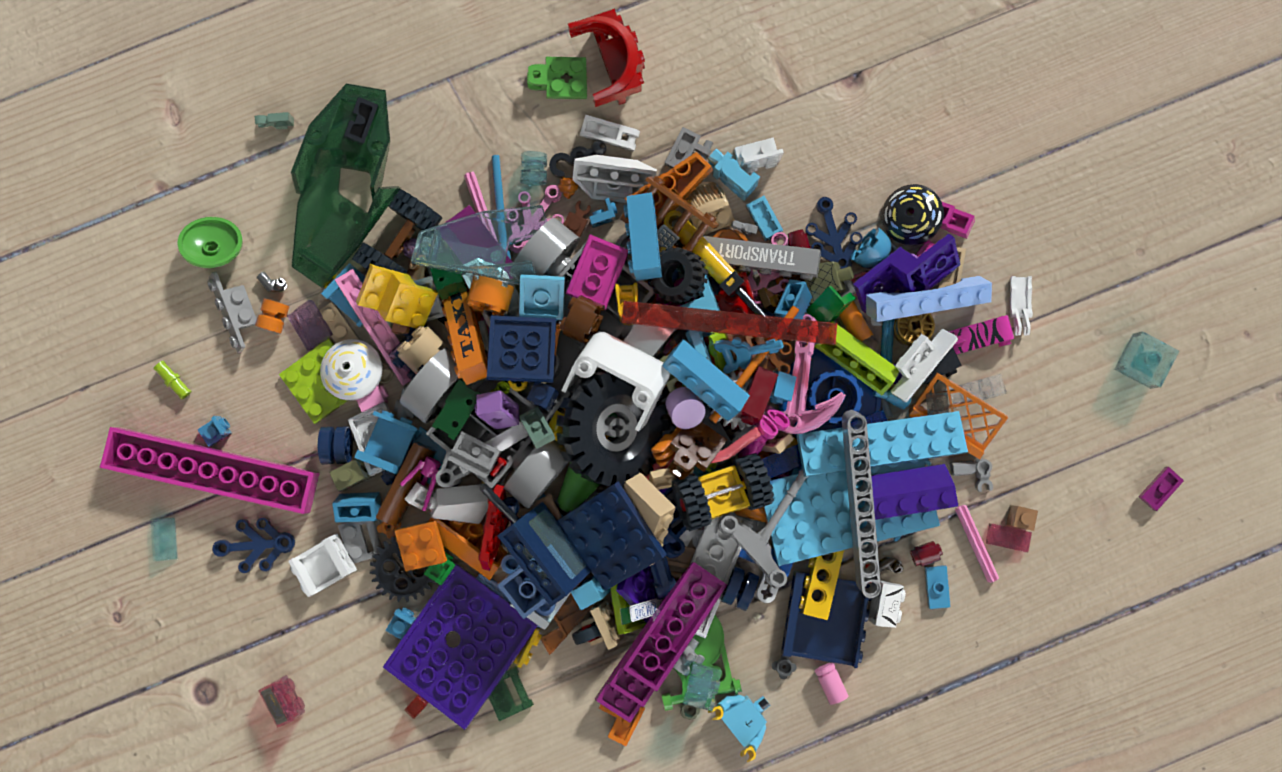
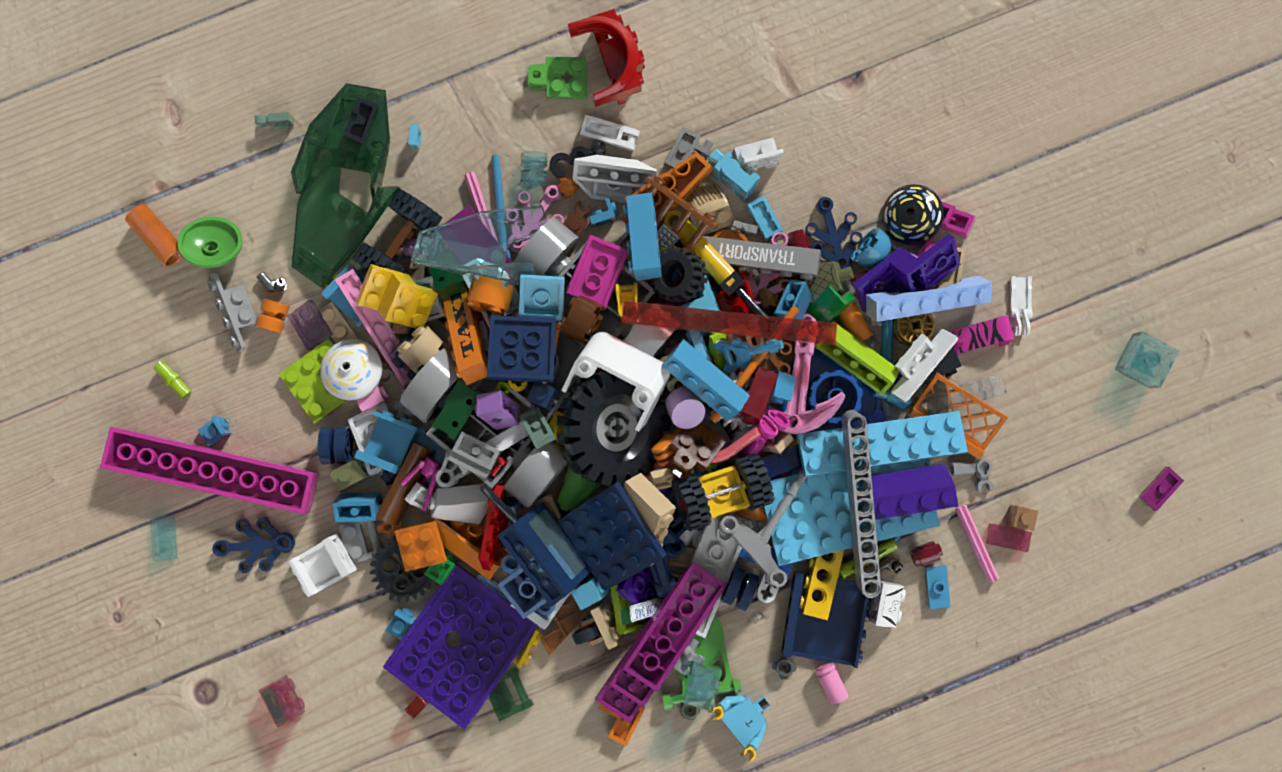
none -> orange piece [125,204,183,266]
none -> medium azure tile [408,124,422,150]
none -> lime pin [839,538,898,579]

